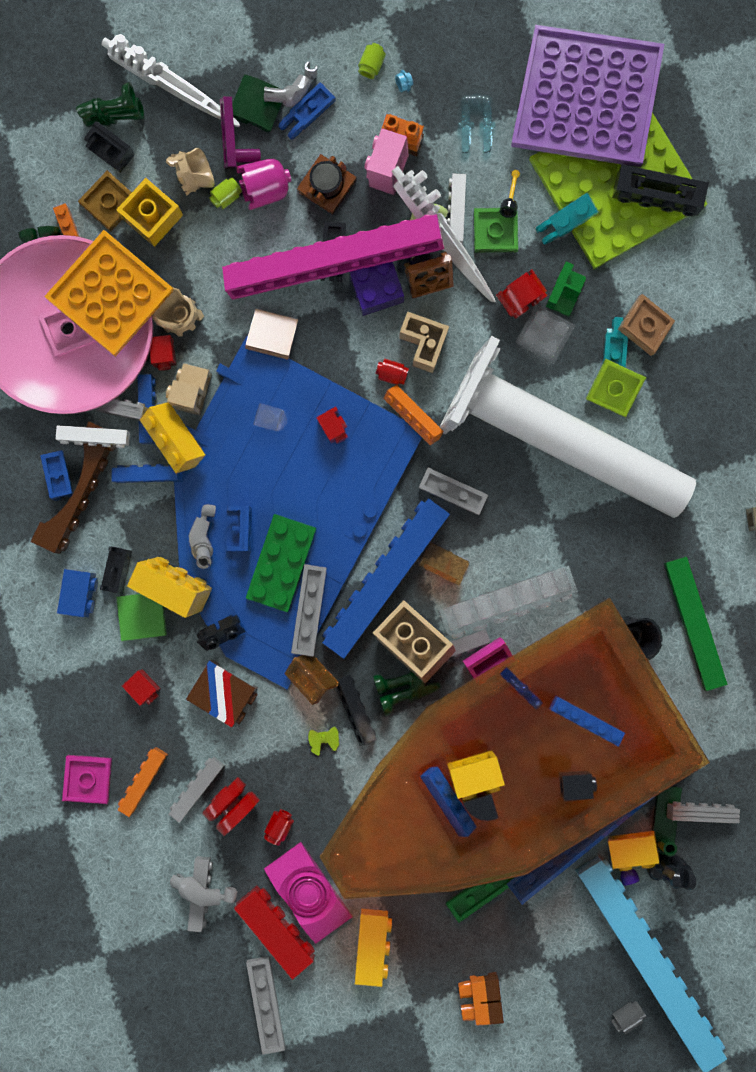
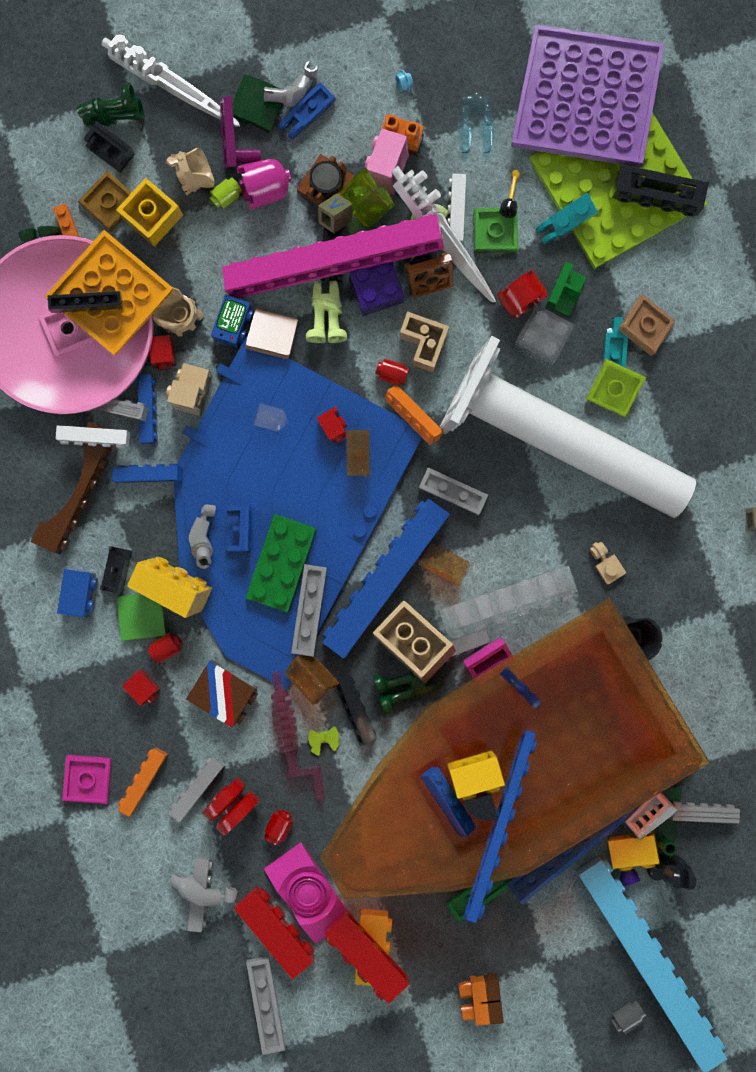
blue hinge [40,450,73,501] -> none
yellow brick [140,402,205,474] -> none
black hinge [197,614,246,651] -> none
lime brick [358,43,386,79] -> none
blue piece [549,696,625,747] -> none
black brick [559,771,597,801] -> none
green tile [664,557,728,691] -> none
none -> black piece [47,291,123,313]
none -> red brick [148,632,183,663]
none -> brick [211,294,254,349]
none -> clear pink piece [271,671,325,800]
none -> yellowish green piece [306,281,347,343]
none -> olive brick [318,194,353,233]
none -> red brick [325,909,409,1004]
none -> clear neon green slope [337,168,395,228]
none -> clear orange panel [347,430,370,477]
none -> blue plate [463,730,537,923]
none -> tan plate [589,542,626,585]
none -> slope [625,790,677,839]

